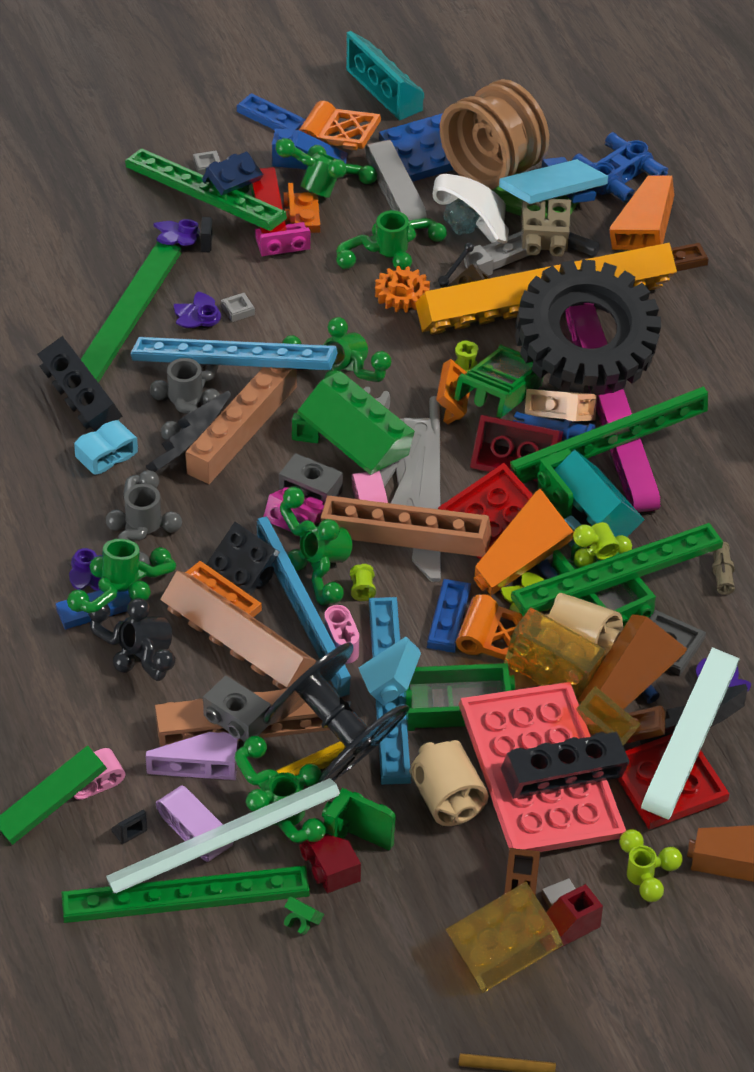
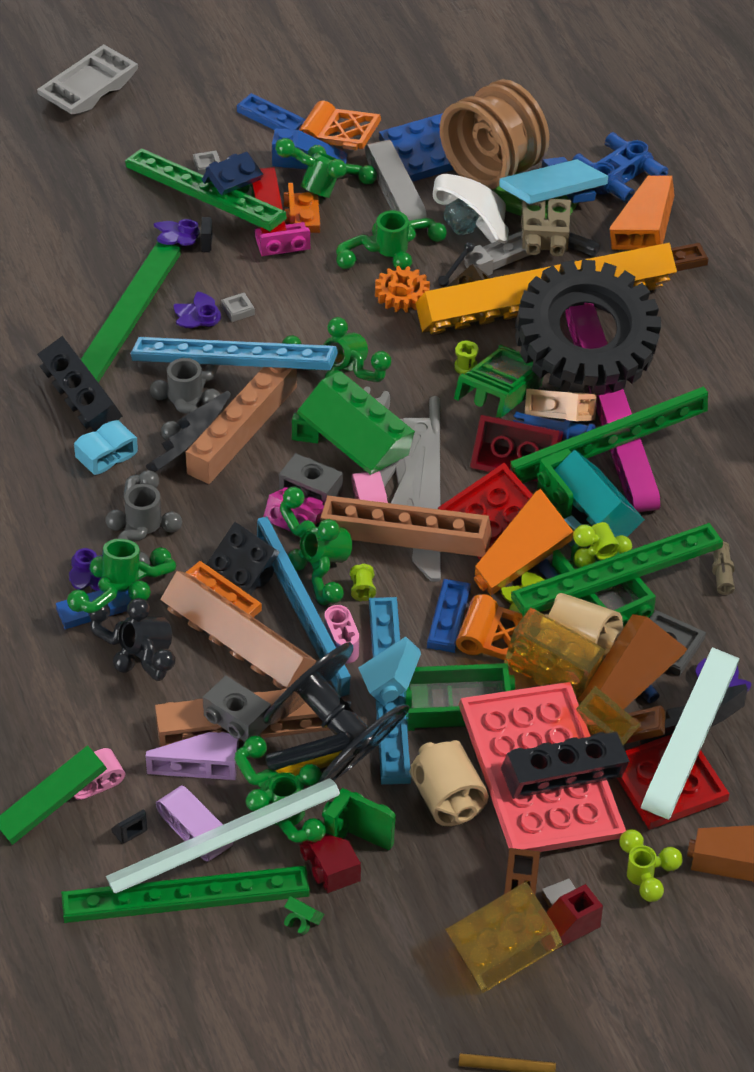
teal slope [346,31,424,121] -> none
orange bracket [436,359,470,425] -> none
none -> light grey slope [37,44,138,114]
none -> black axle [266,732,352,770]

